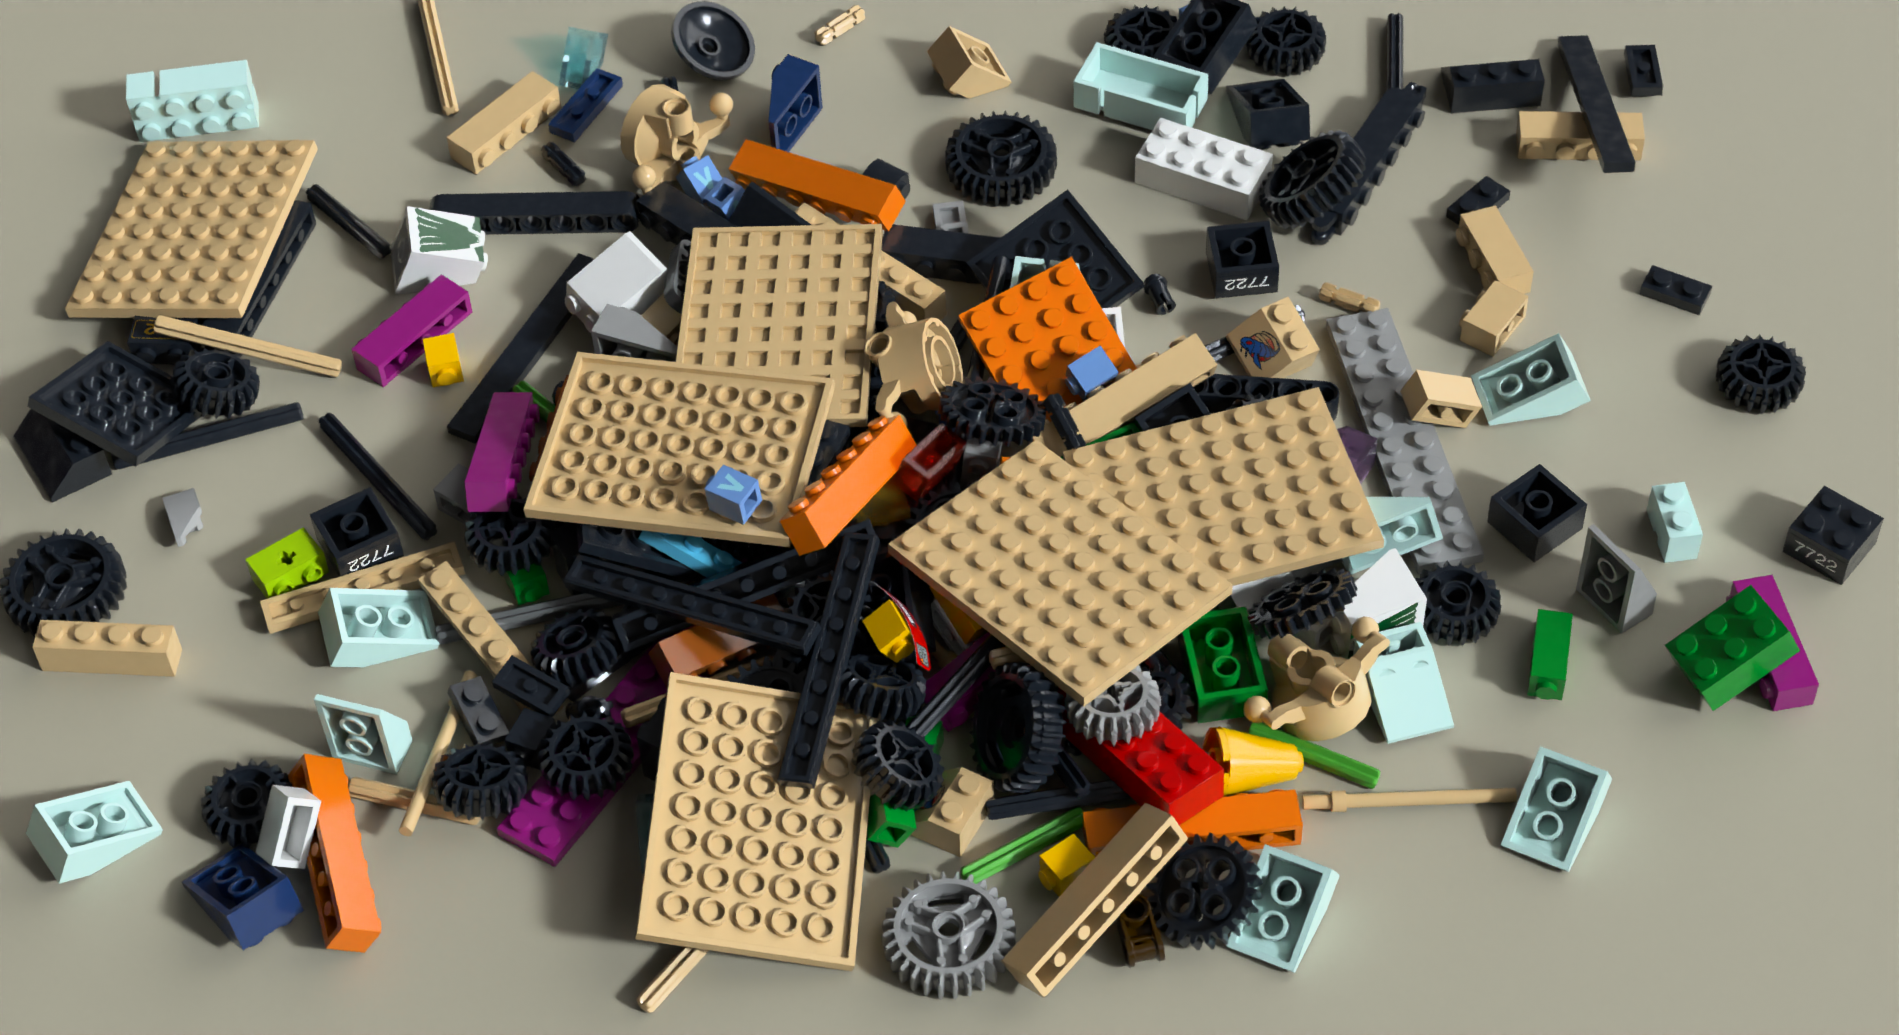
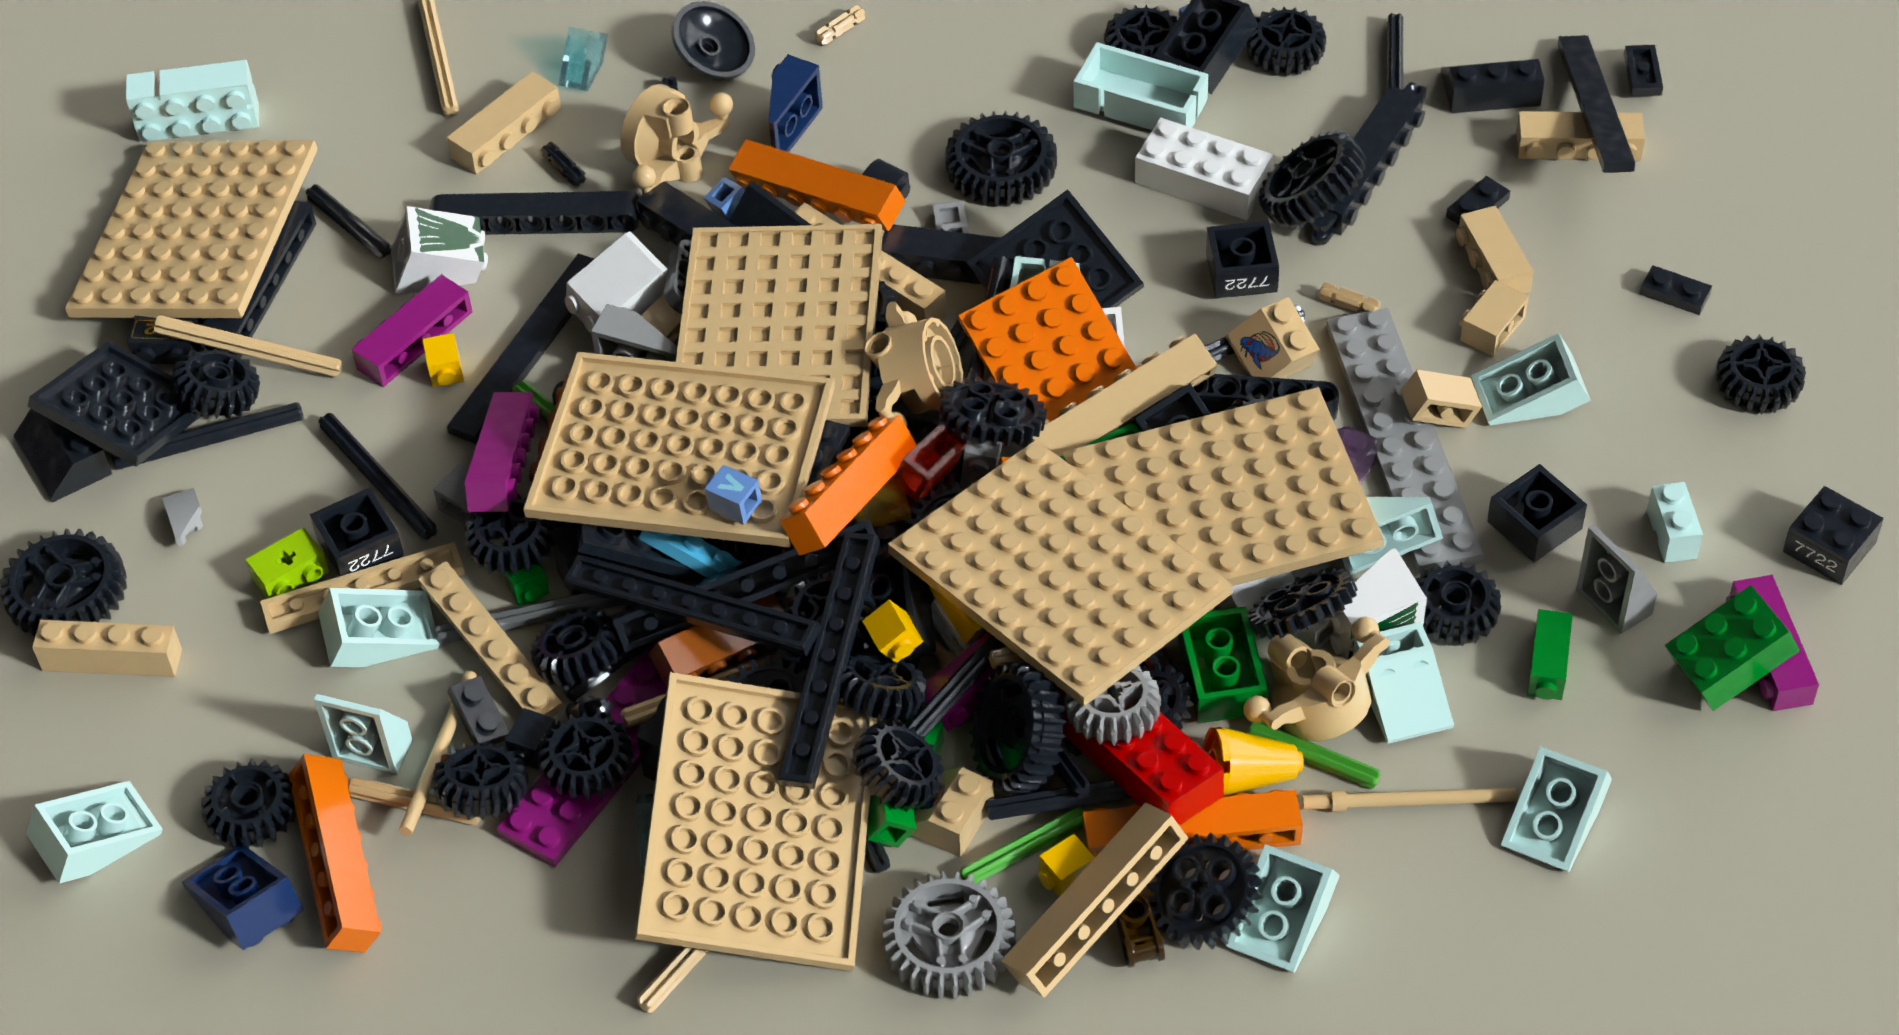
white brick [256,785,321,869] -> none
black plate [492,655,570,717] -> none
dark blue plate [548,68,623,143] -> none
medium blue brick [676,155,723,204] -> none
sticker [869,581,930,671] -> none
tan slope [927,26,1012,99] -> none
black axle [1043,393,1086,450] -> none
medium blue brick [1064,345,1119,402] -> none
black pin [1143,273,1176,315] -> none
black slope [1226,79,1310,150] -> none

